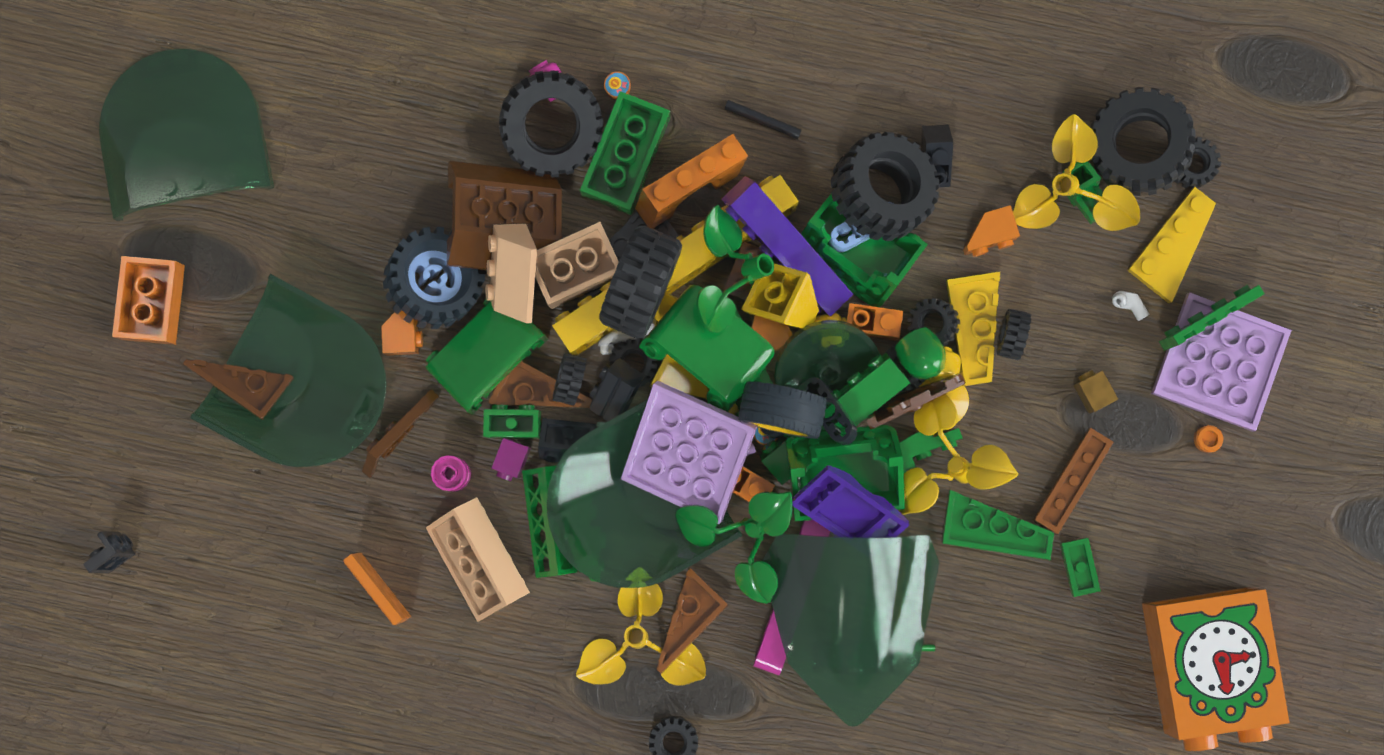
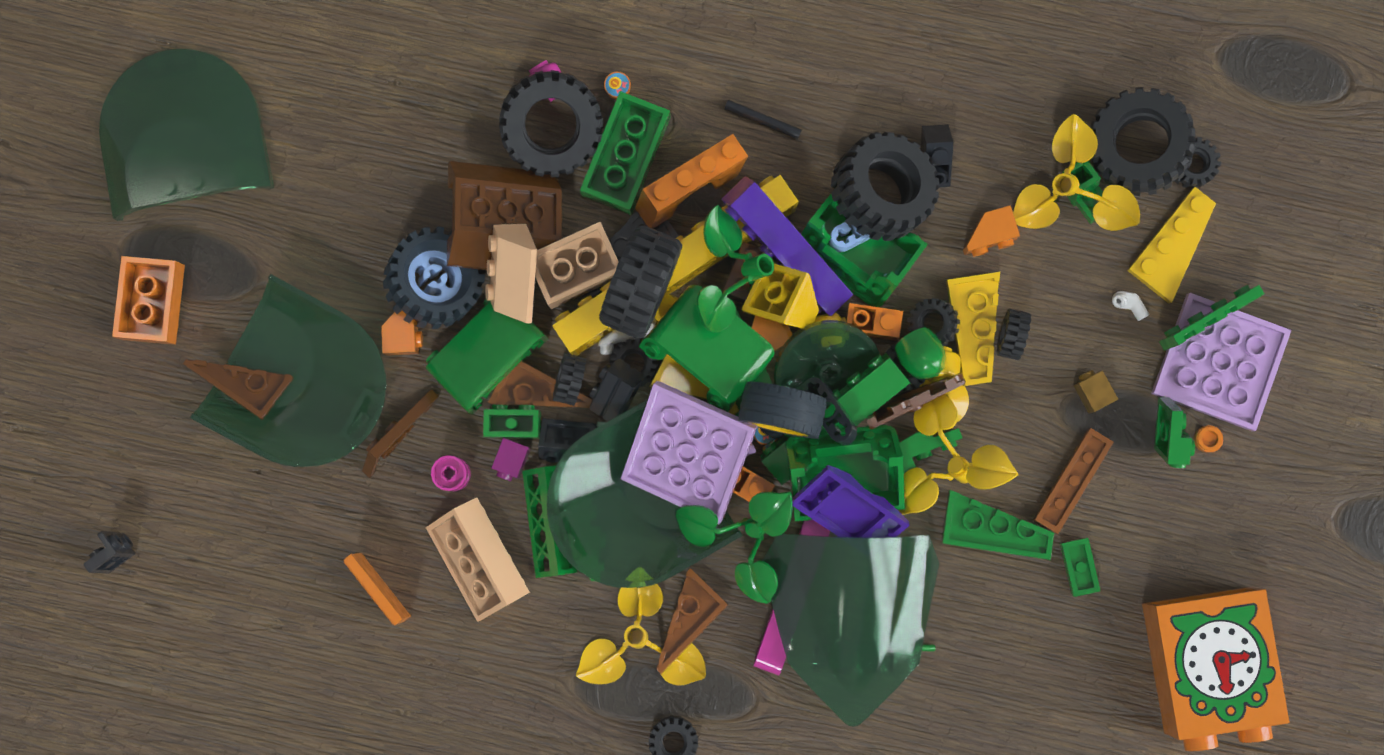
none -> green plate [1154,397,1195,468]

